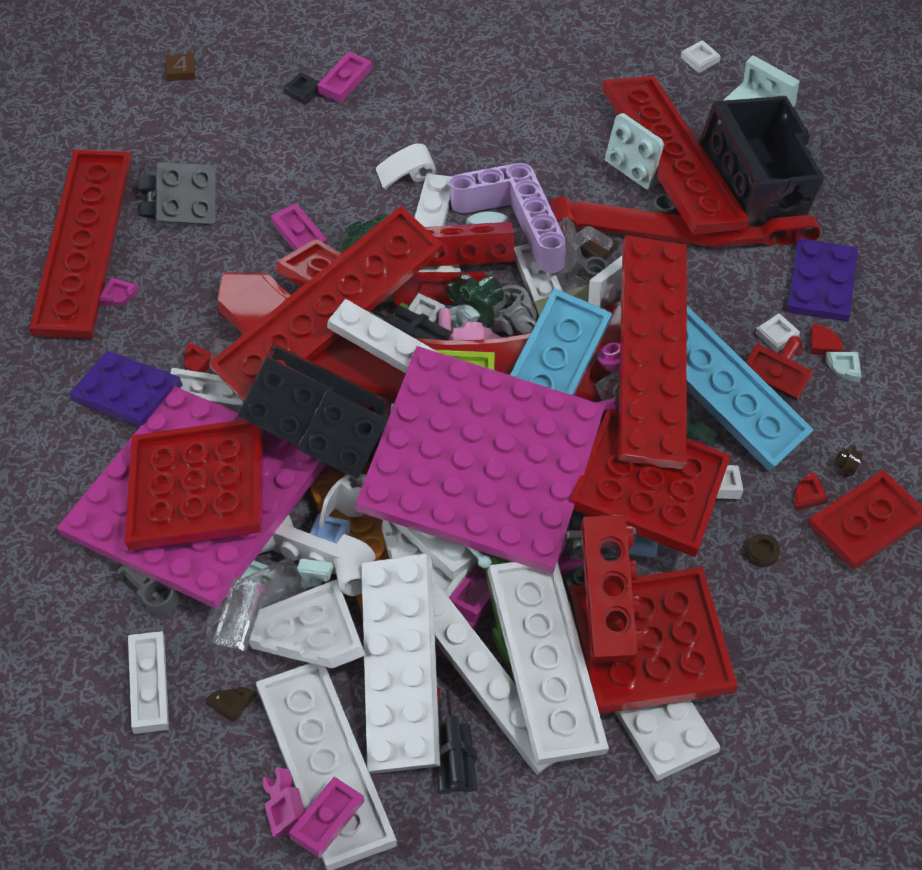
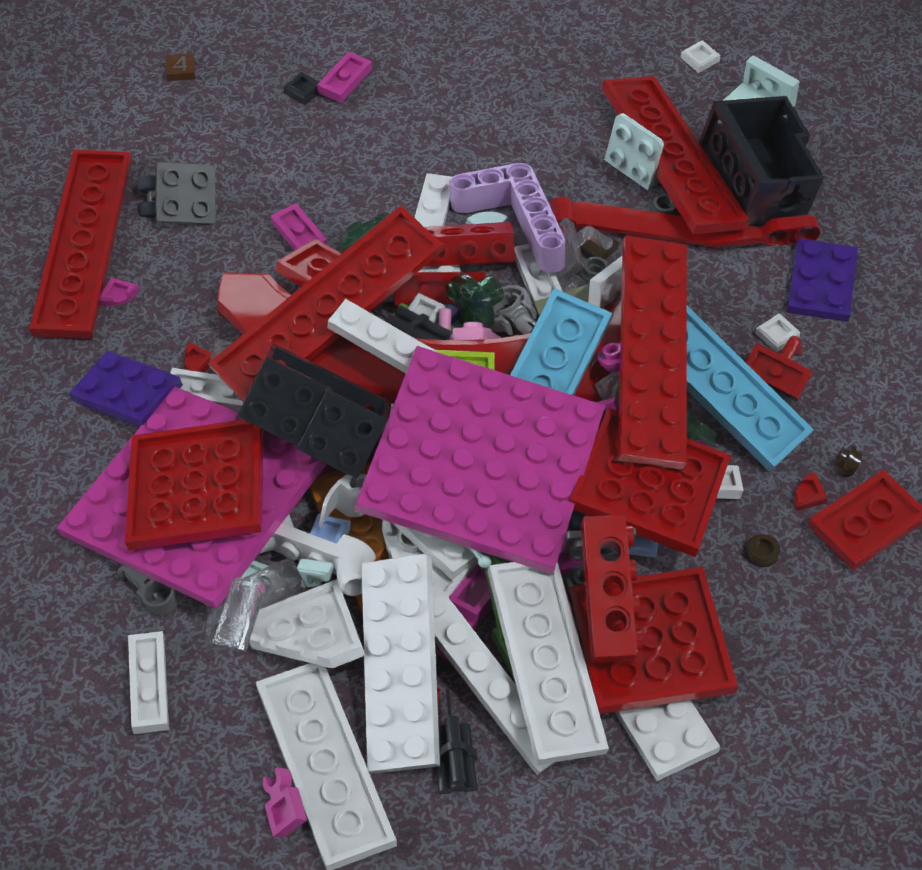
dark brown tile [205,687,256,722] -> none
dark pink plate [289,776,364,858] -> none
white panel [376,143,436,190] -> none
light aqua tile [450,304,480,328] -> none
red tile [810,324,843,356] -> none
light aqua tile [825,352,862,382] -> none

